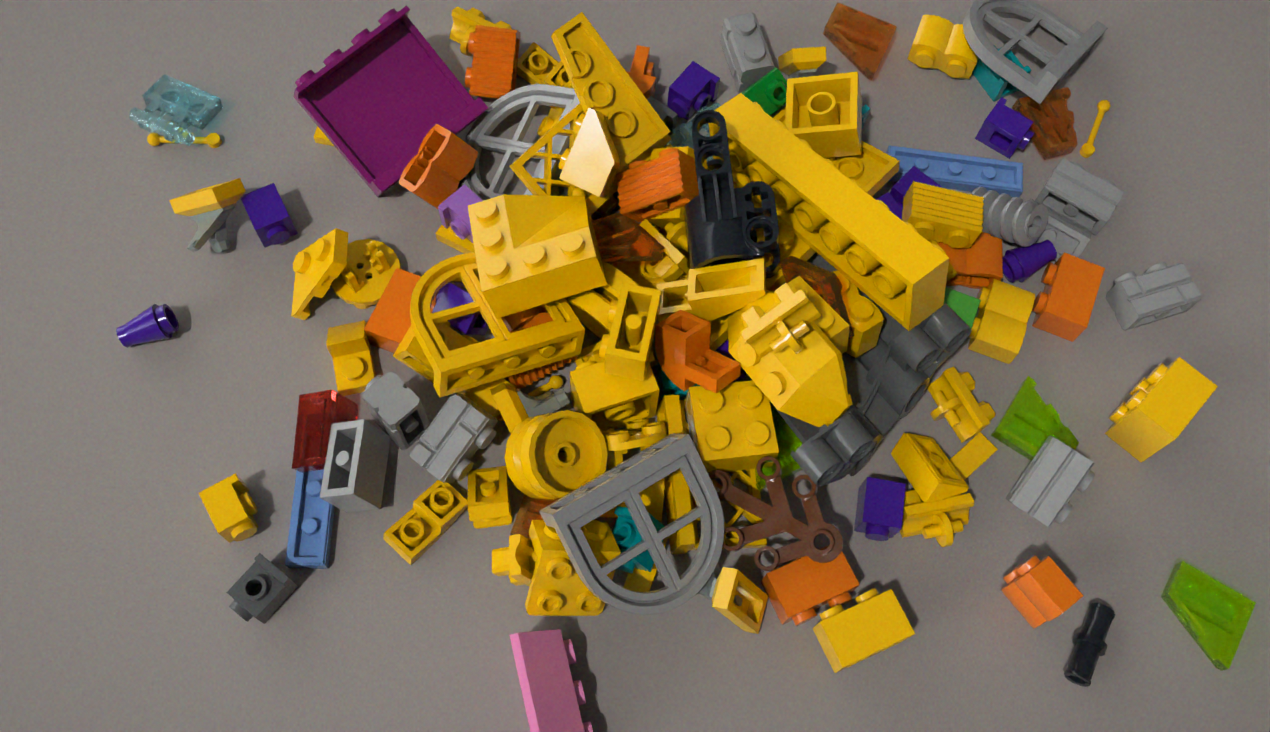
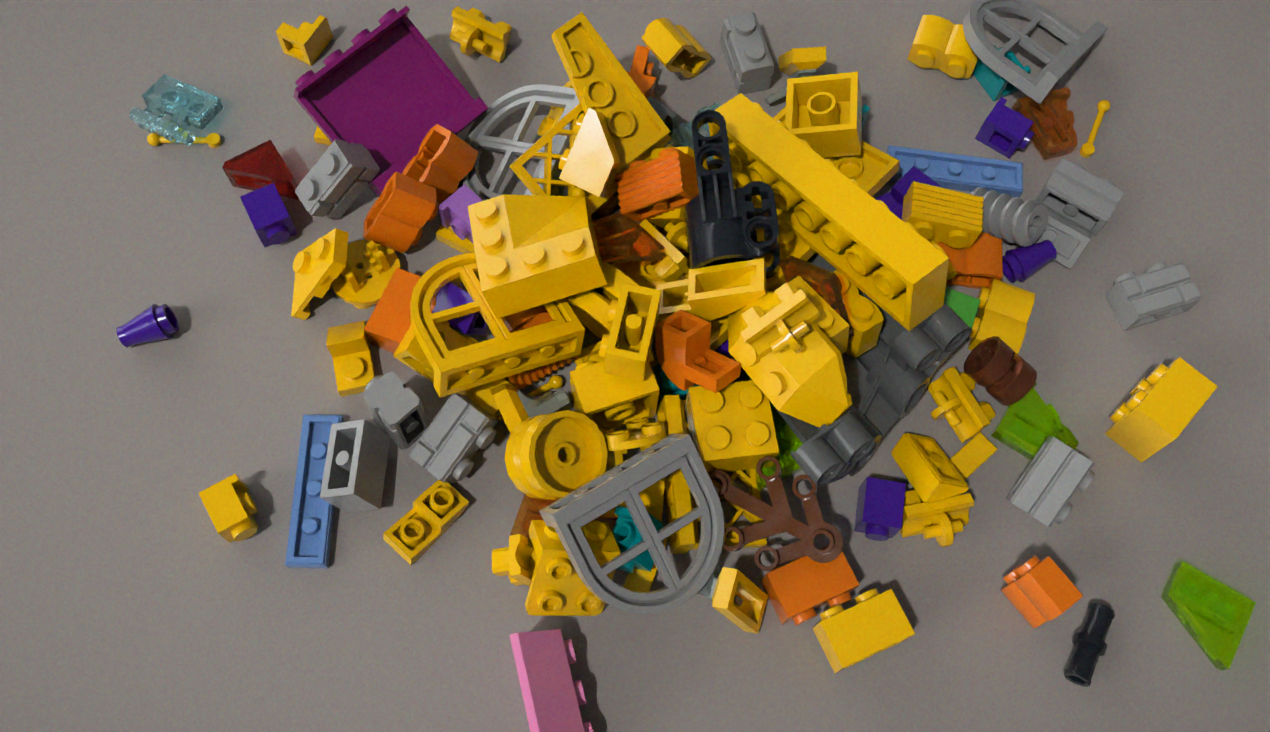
piece [169,178,246,253] -> none
dark grey brick [226,553,299,624] -> none
clear red panel [292,389,358,473] -> none
orange brick [465,25,521,99] -> none
yellow slope [468,466,512,529] -> none
yellow slope [517,42,570,87] -> none
dark purple brick [667,61,720,121] -> none
green hips [742,67,787,116] -> none
clear orange wing [823,2,897,80] -> none
orange brick [1032,252,1105,342] -> none
none -> clear red slope [222,139,299,200]
none -> yellow panel [276,15,333,66]
none -> light grey brick [295,139,380,219]
none -> orange brick [363,172,439,253]
none -> yellow brick [641,18,711,78]
none -> copper wheel [963,336,1037,406]

